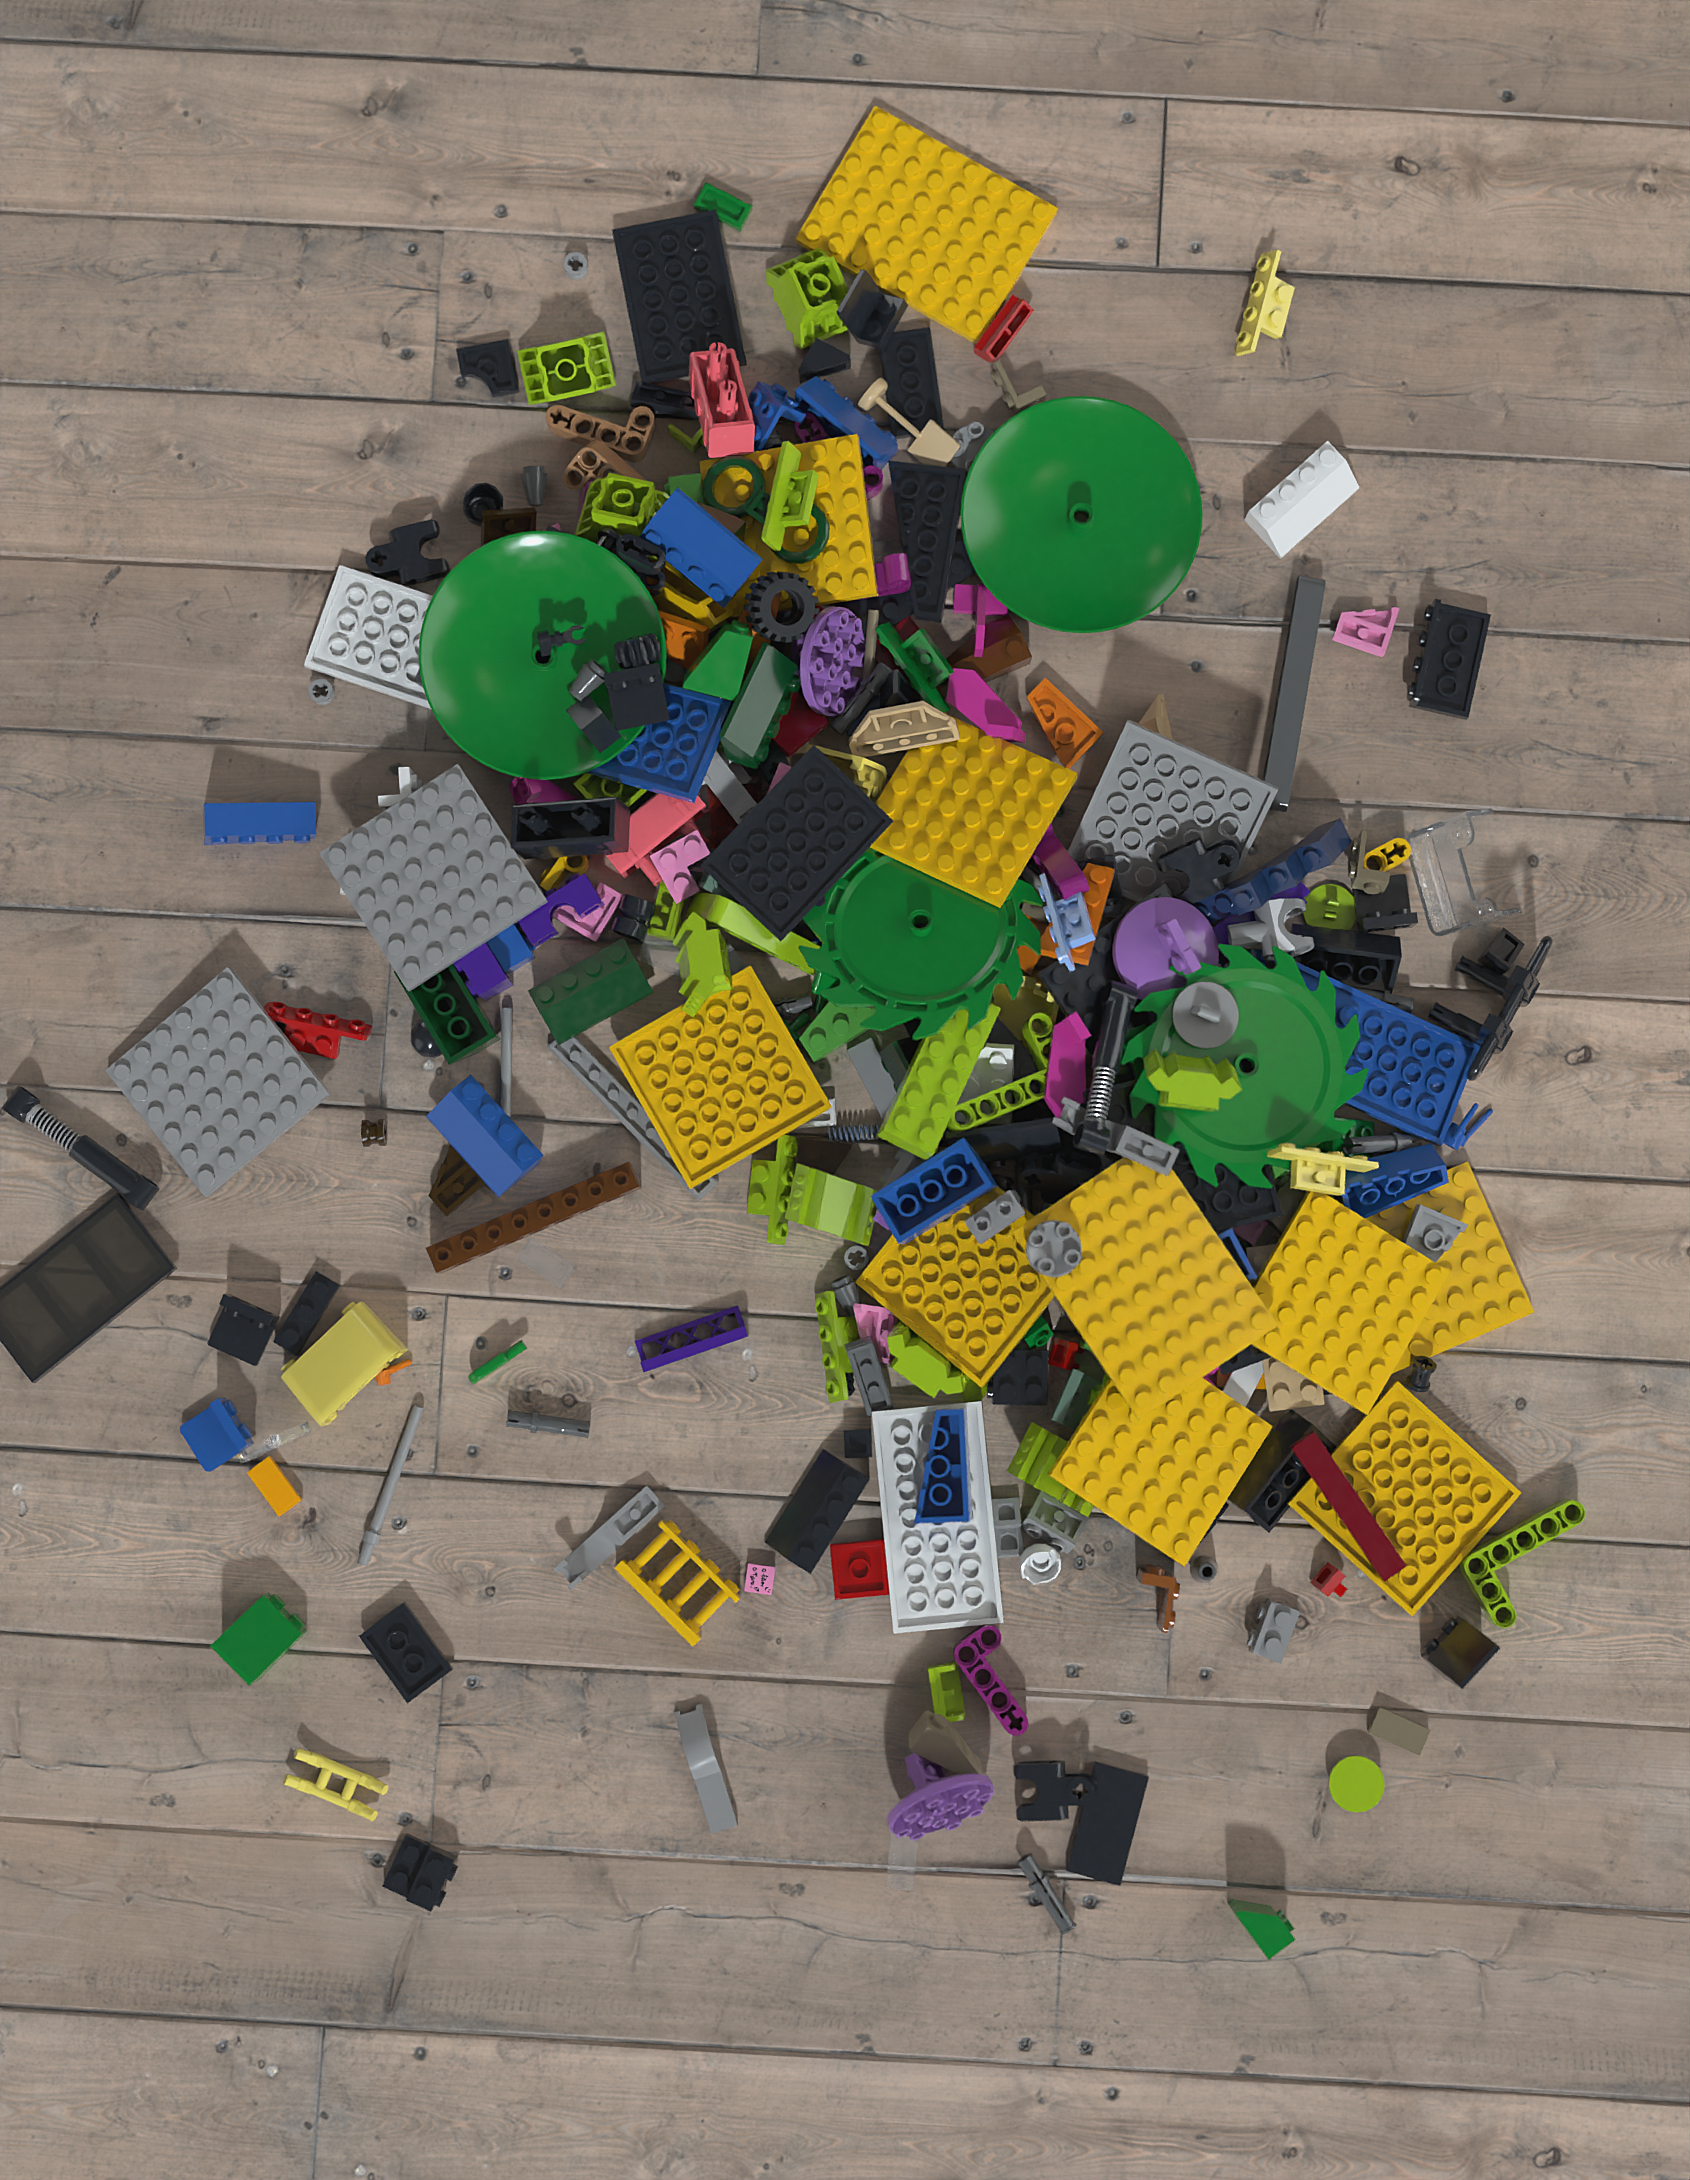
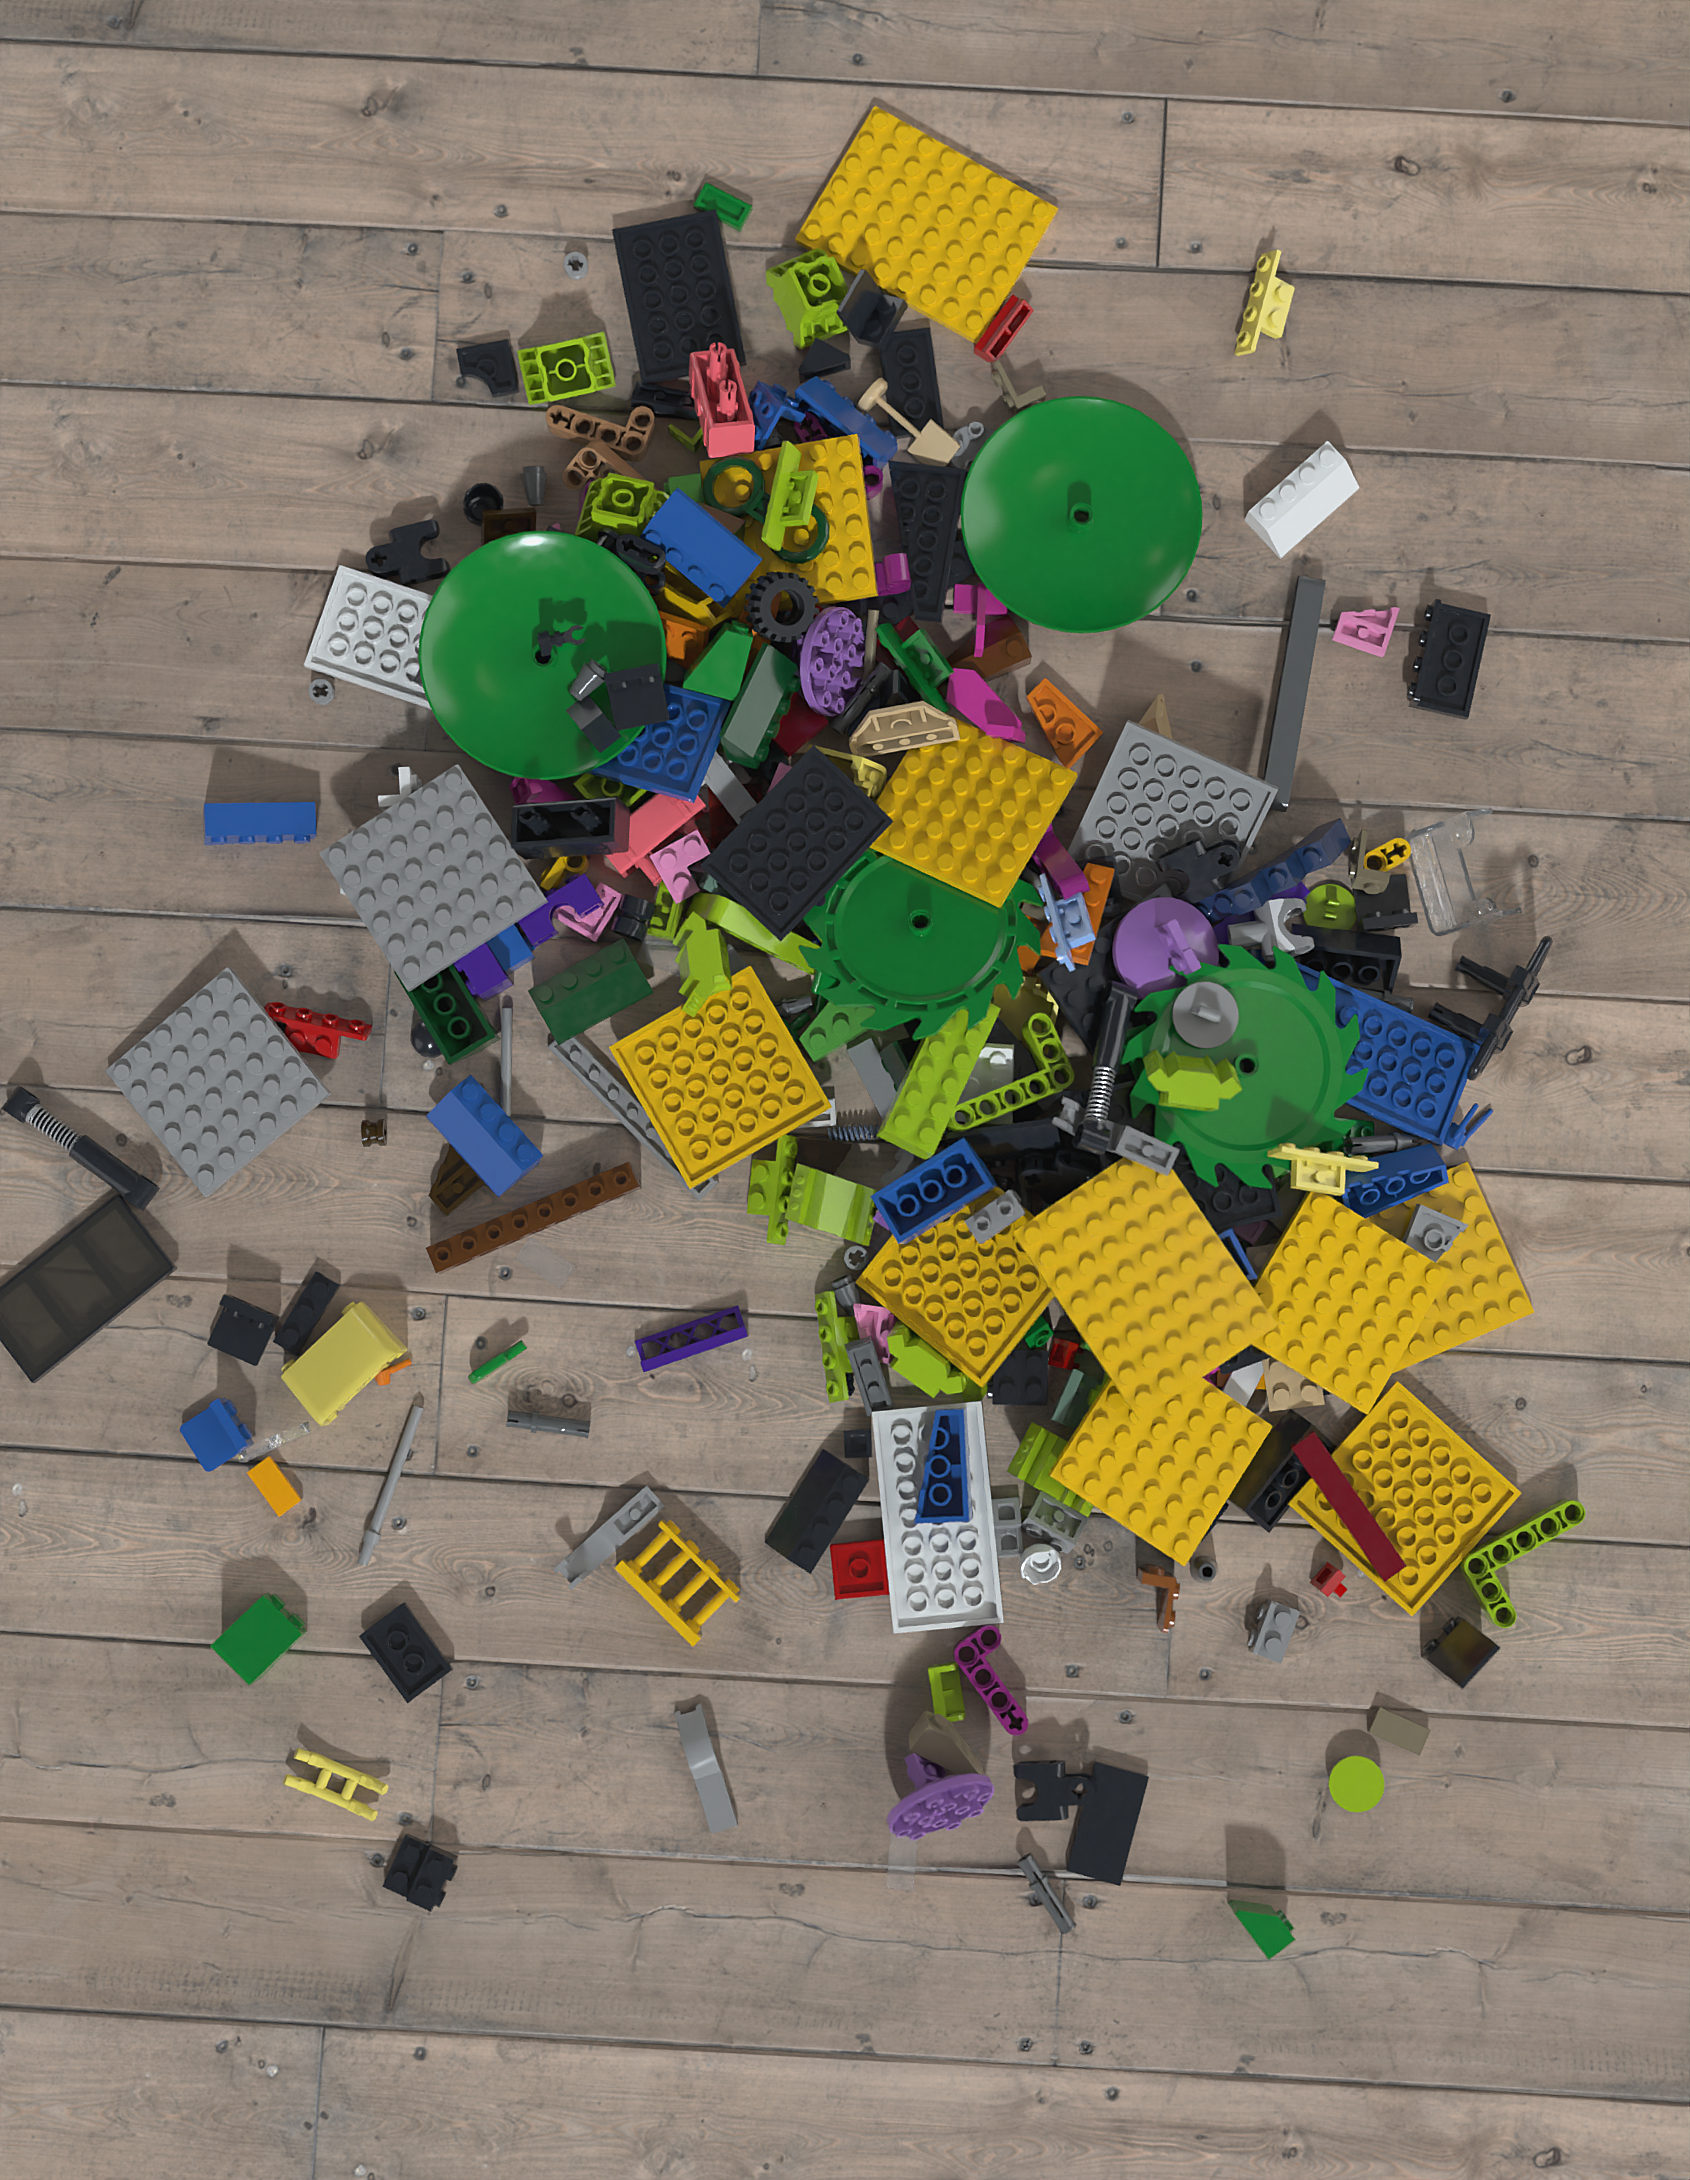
black gear [614,633,661,670] -> none
bright pink tile [744,1563,776,1595] -> none
light grey dish [1026,1220,1082,1277] -> none
dark pink piece [1043,1012,1091,1118] -> none
black bush [1405,1356,1437,1392] -> none
black slope [1477,927,1525,974] -> none

